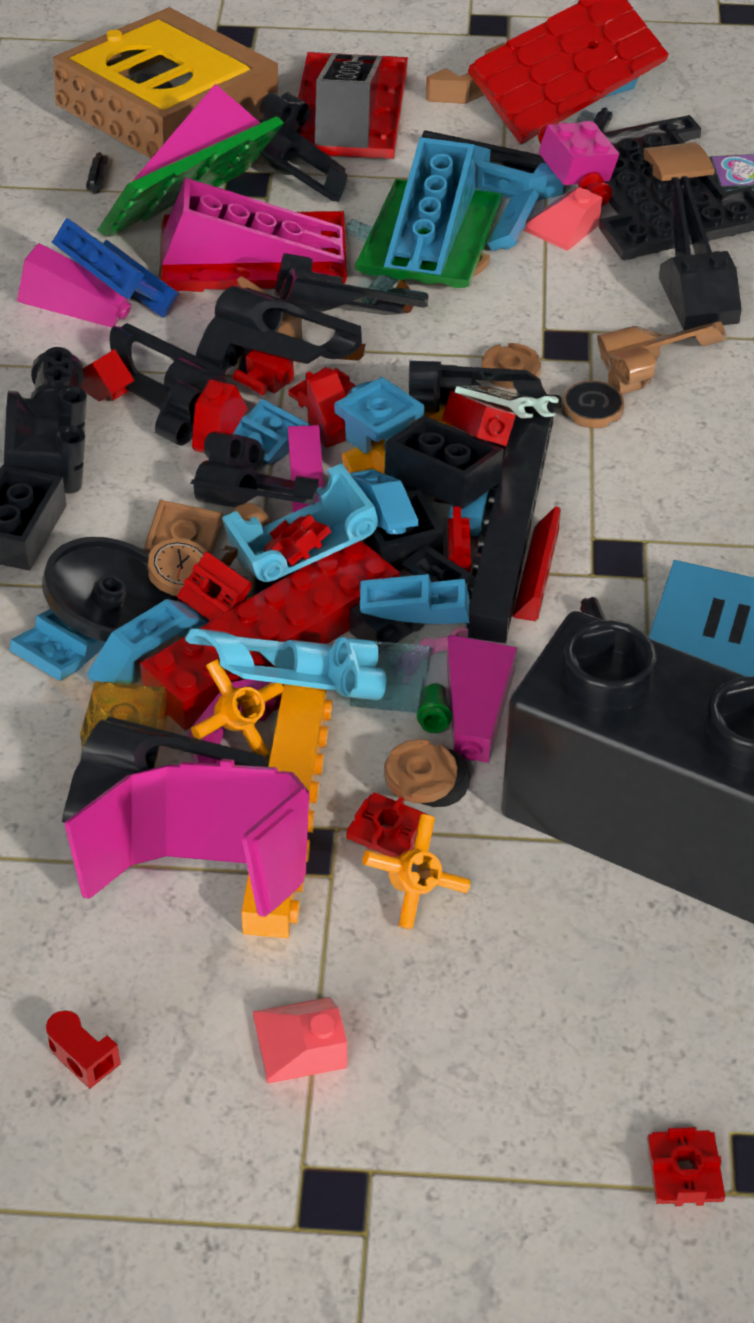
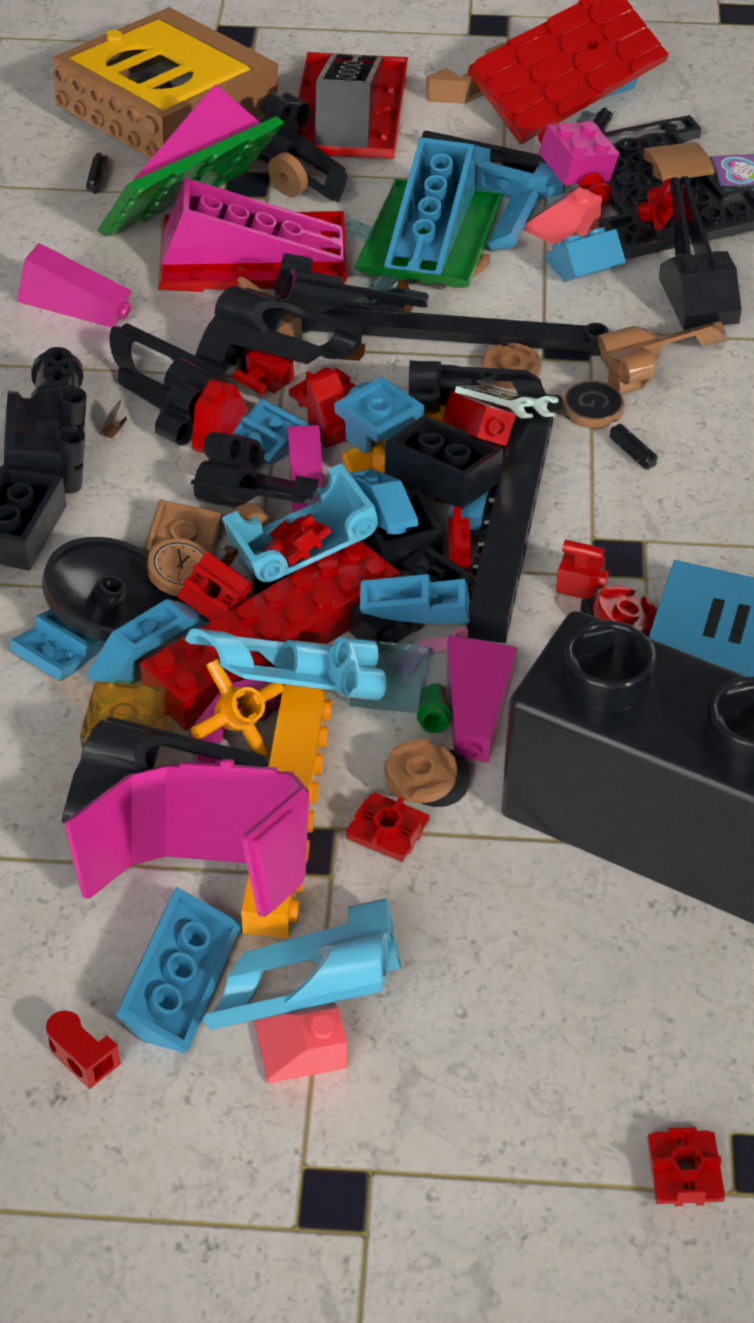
blue fence [51,218,180,318] -> none
red slope [80,349,134,402] -> none
light orange bar [362,814,470,930] -> none
red slope [513,506,561,621] -> none
none -> reddish brown piece [101,400,127,438]
none -> dark azure slope [115,887,242,1053]
none -> medium azure panel [202,898,401,1030]
none -> medium nougat piece [268,152,308,197]
none -> black piece [302,307,608,356]
none -> dark azure slope [544,227,626,282]
none -> red brick [556,539,609,599]
none -> red tile [592,585,657,638]
none -> black axle [609,424,658,470]
none -> red hips [638,178,673,230]

